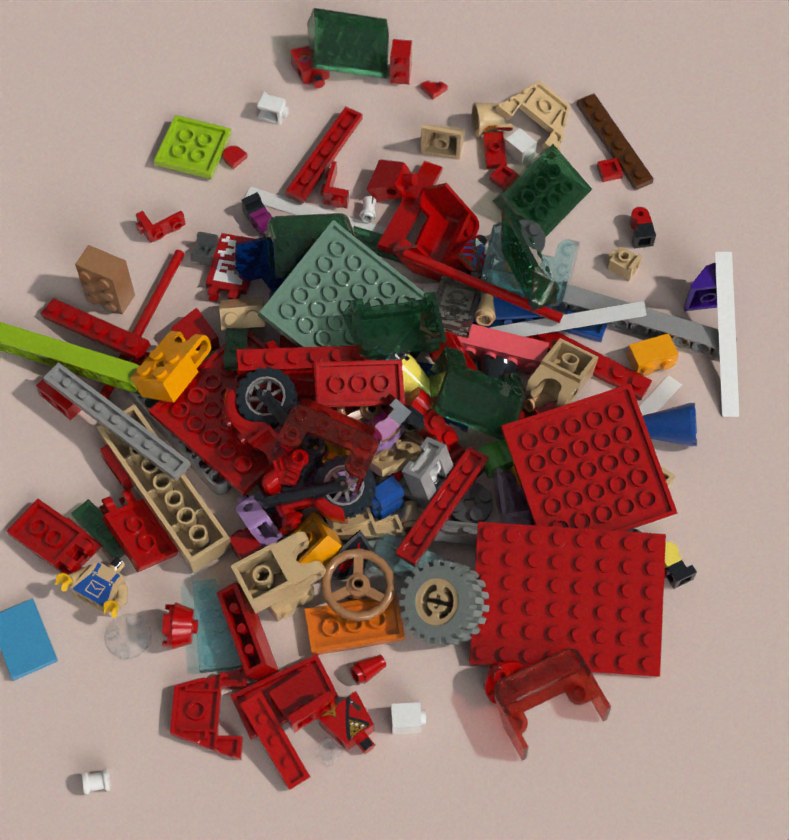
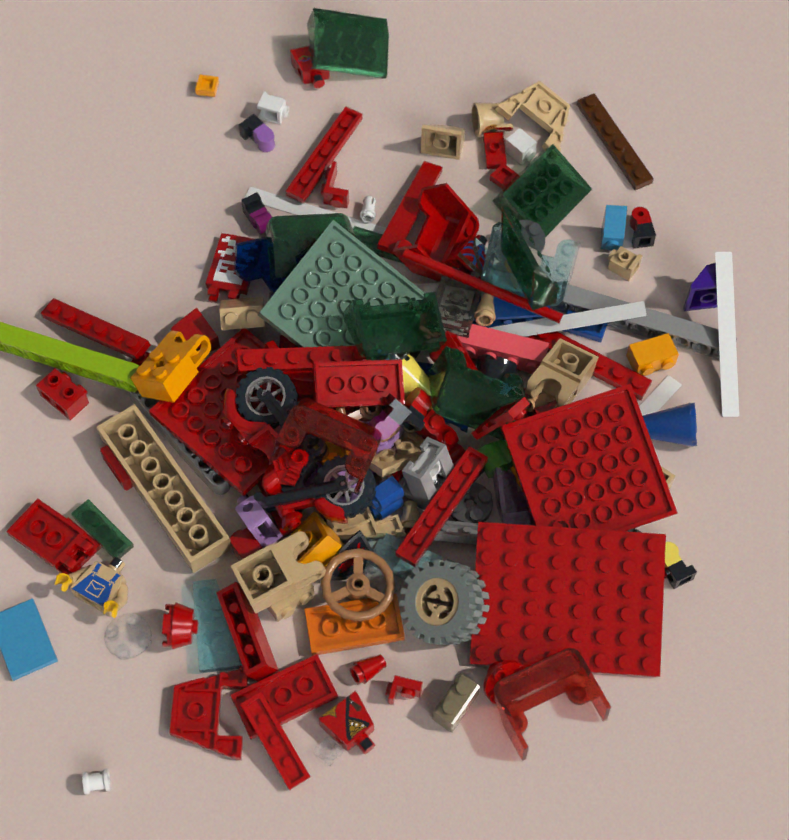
light grey plate [43,362,191,481] -> none
medium nougat brick [75,245,135,314] -> none
red tile [99,489,178,572] -> none
red piece [100,250,185,400] -> none
red bracket [135,210,186,243] -> none
lime plate [154,115,232,179] -> none
dark grey bracket [191,232,218,265] -> none
red tile [223,146,248,169] -> none
clear green plate [223,328,249,370] -> none
red bracket [269,667,335,733] -> none
red torso [366,160,418,202] -> none
red brick [390,39,412,85] -> none
white brick [391,702,426,734] -> none
red tile [420,81,448,100] -> none
red tile [597,158,623,182] -> none
none -> light orange plate [195,74,219,97]
none -> leg [239,114,275,152]
none -> red bracket [385,675,423,705]
none -> dark tan brick [432,673,480,732]
none -> red wing [471,397,530,440]
none -> dark azure slope [601,205,627,251]

